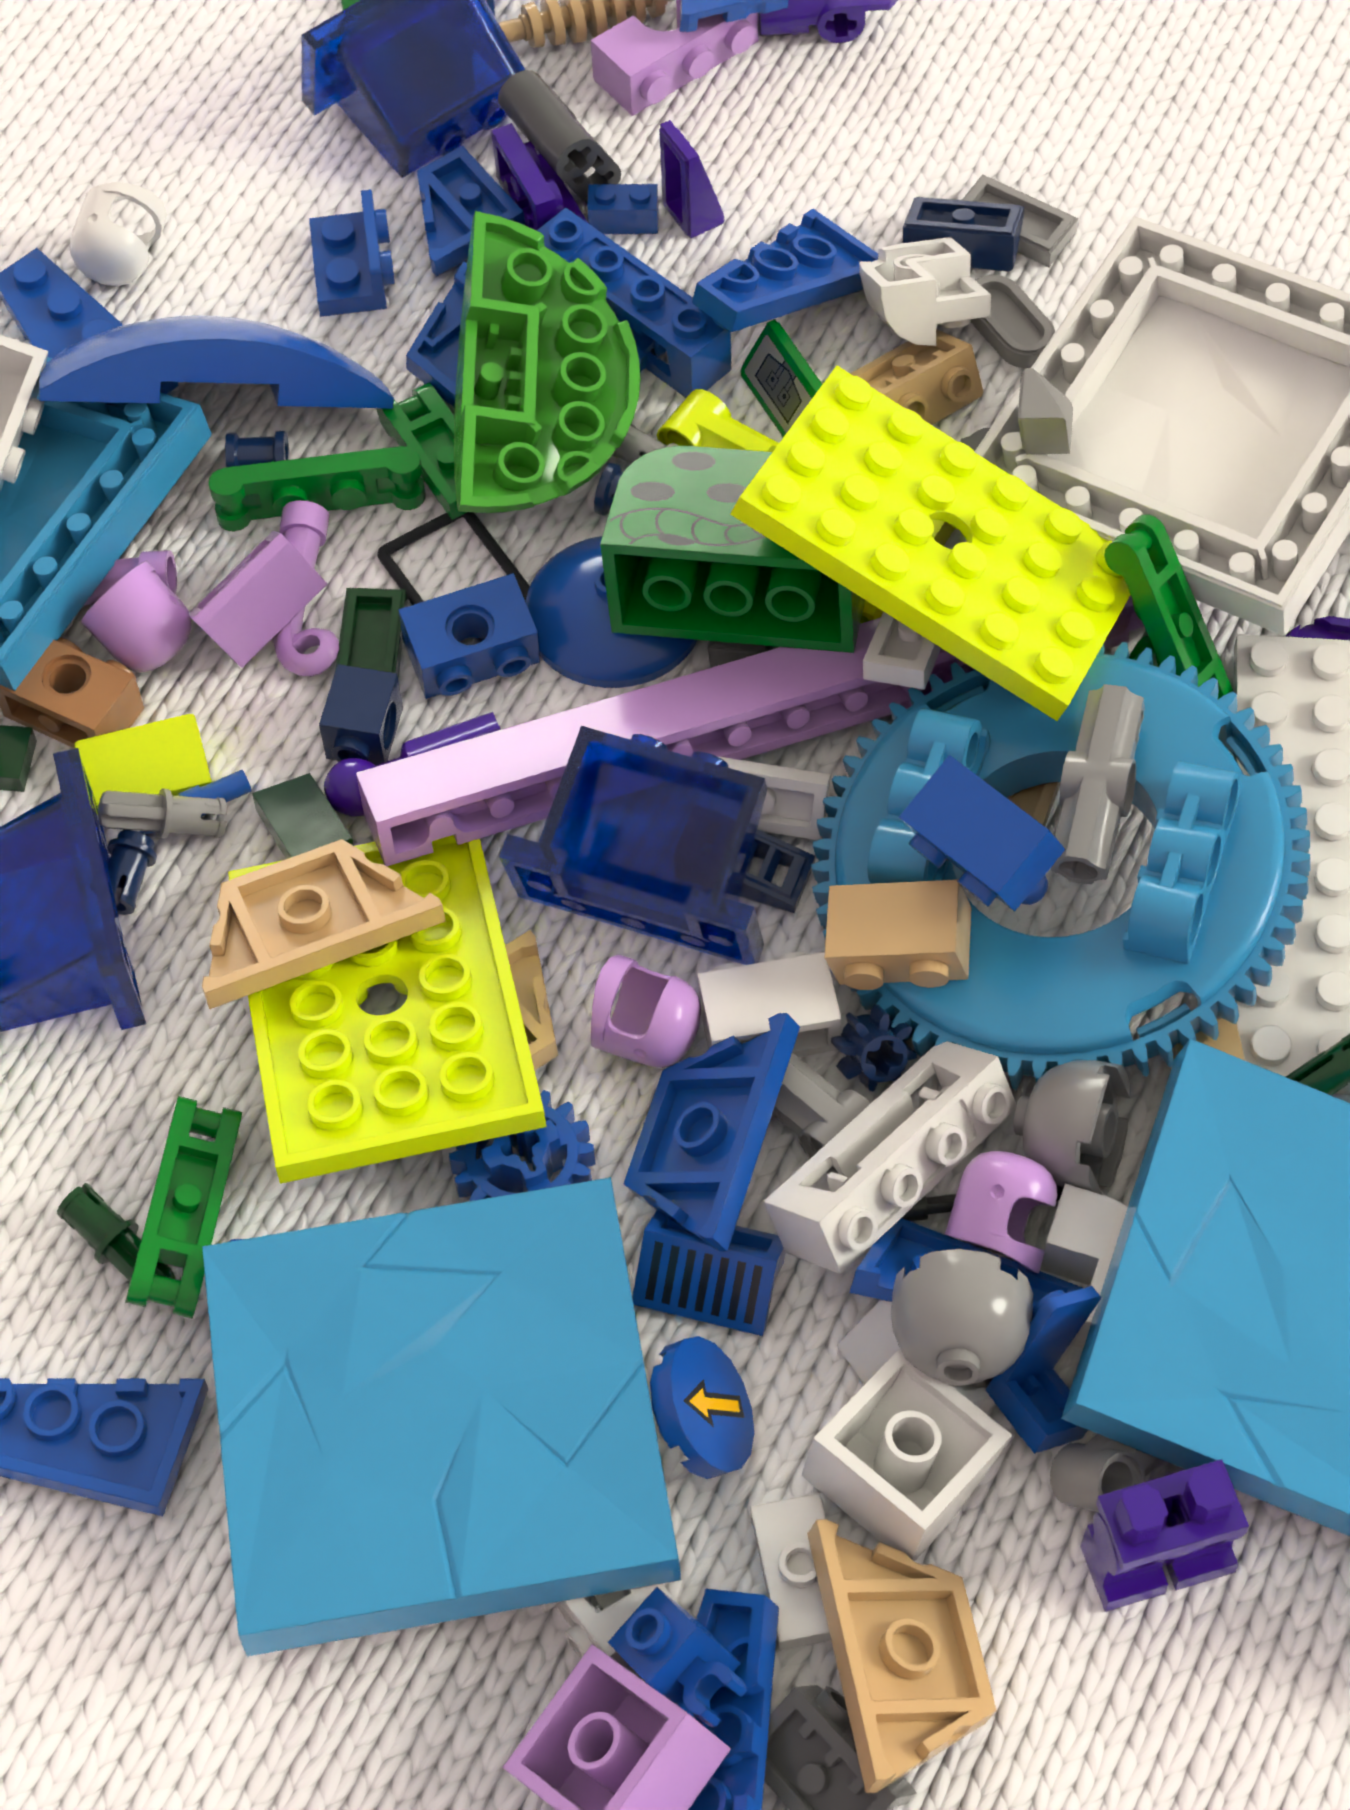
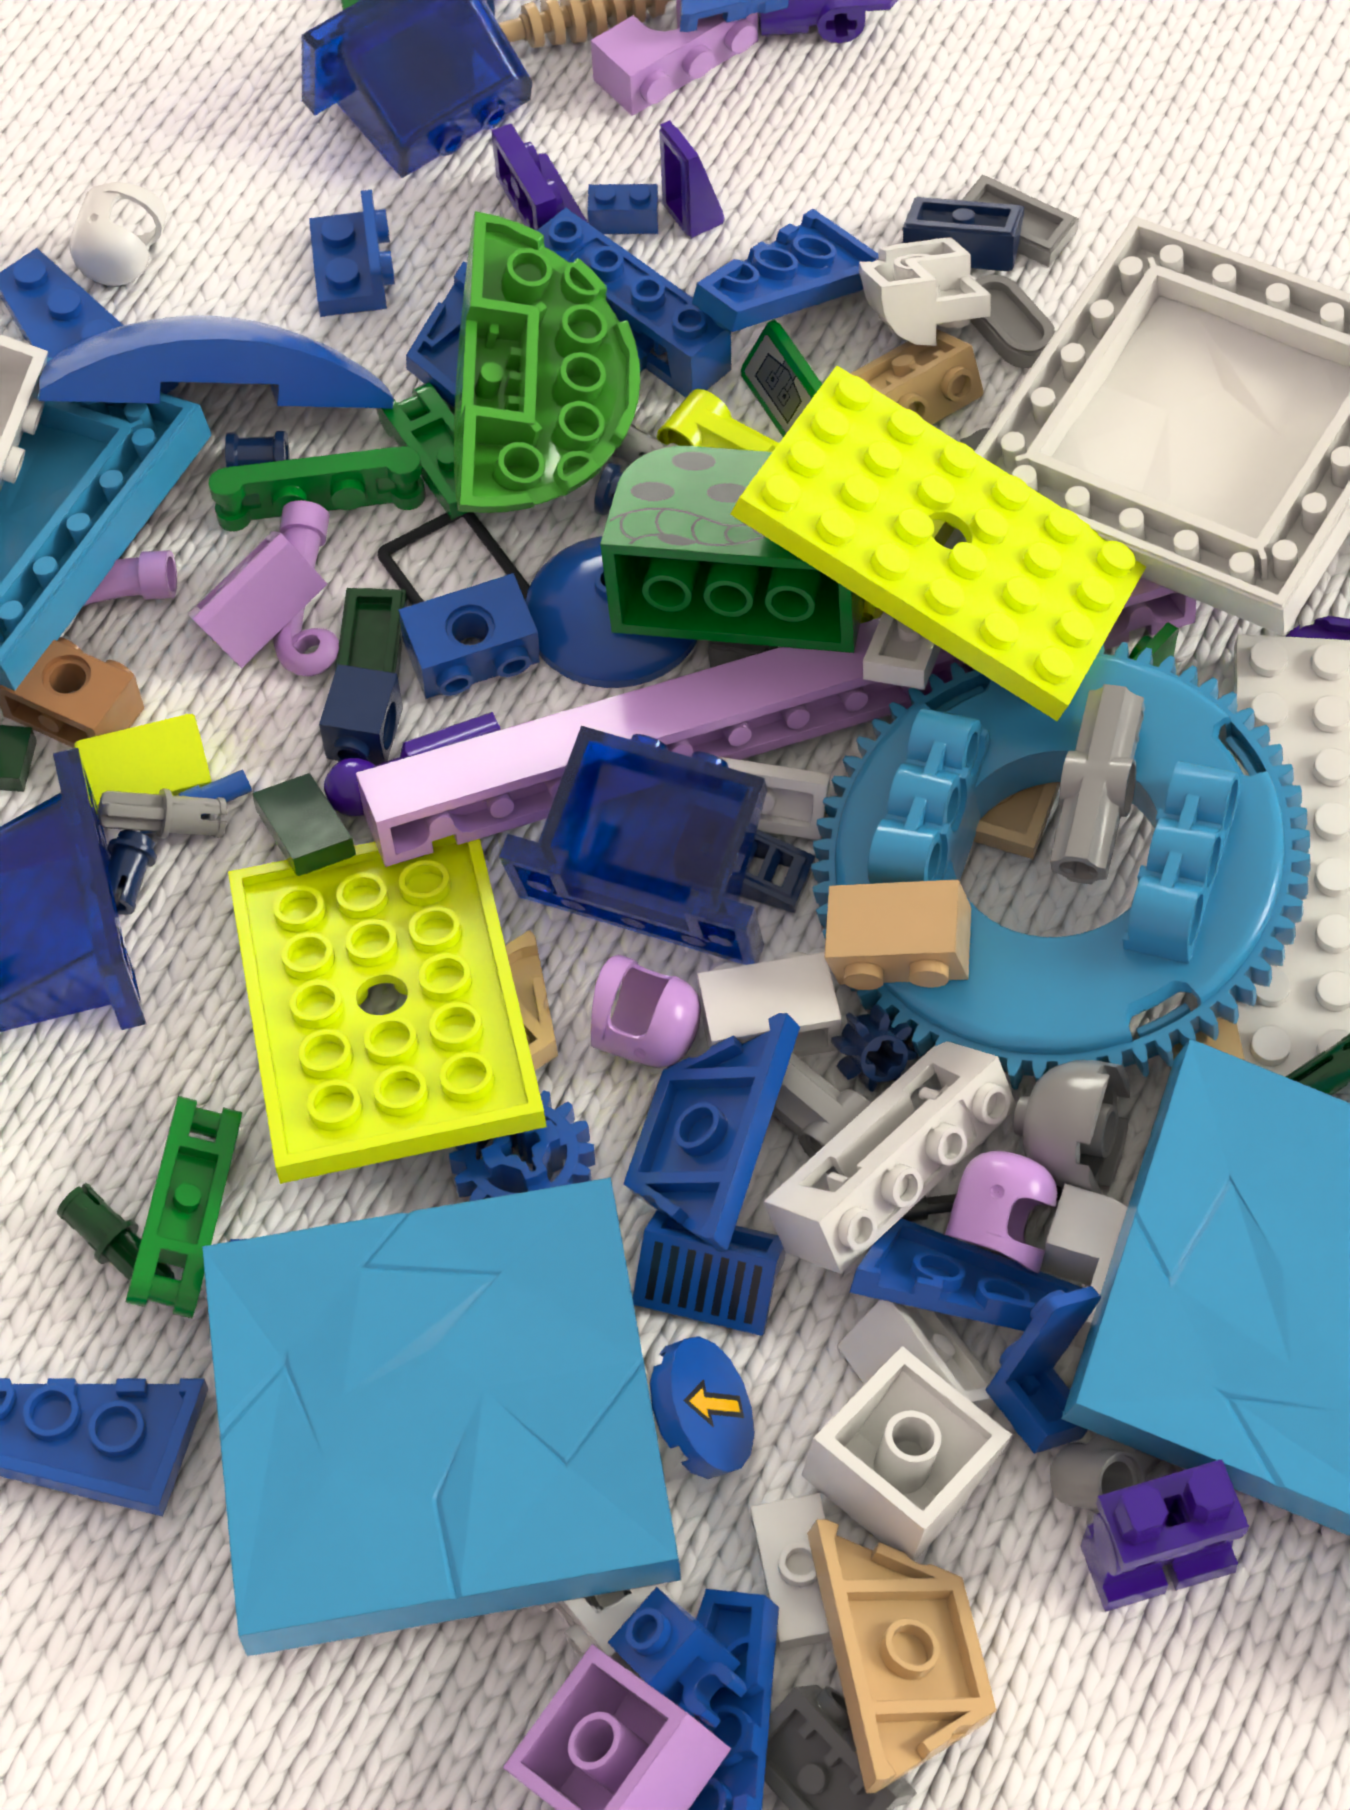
lavender helmet [81,560,192,672] -> none
tan wing [202,839,446,1009] -> none
blue wing [417,145,525,277] -> none
dark grey connector [498,70,621,203] -> none
light grey cylinder [891,1249,1033,1386] -> none
blue brick [899,755,1066,912] -> none
light grey slope [1017,368,1073,454] -> none
green plate [1104,514,1234,699] -> none

